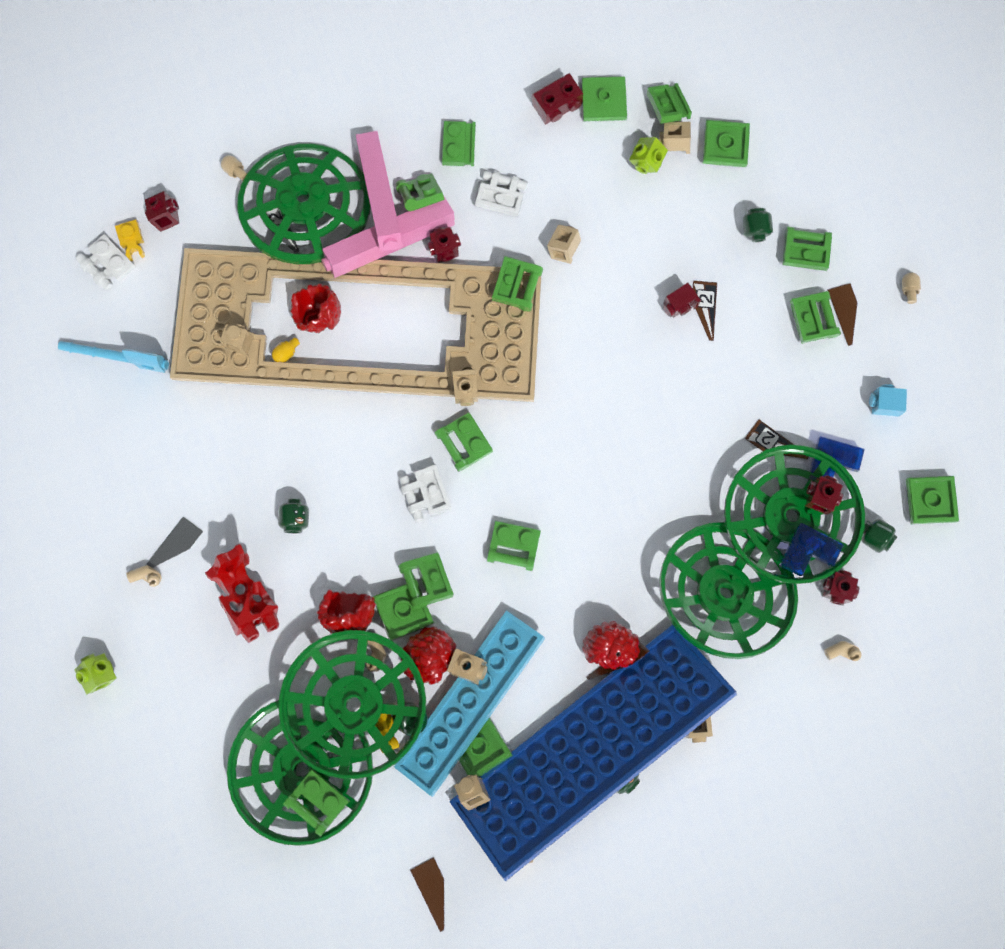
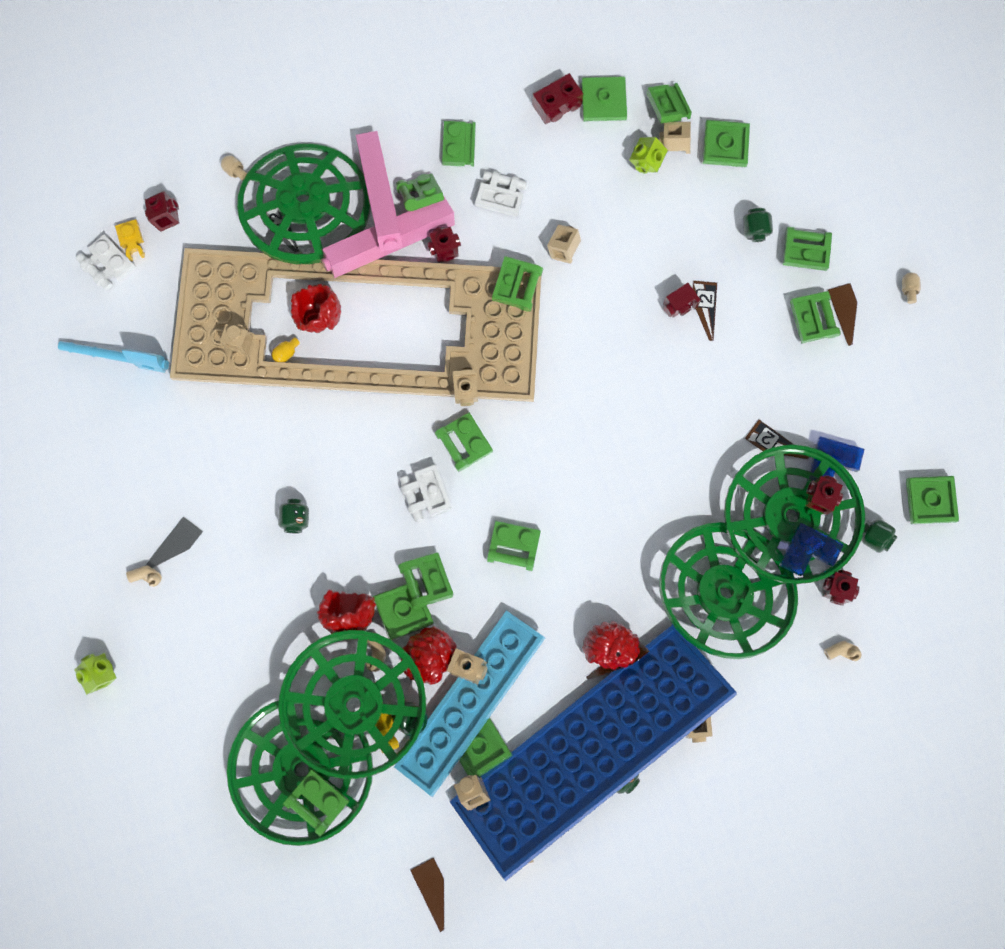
red hips [205,544,279,643] -> none
medium azure brick [869,384,907,417] -> none

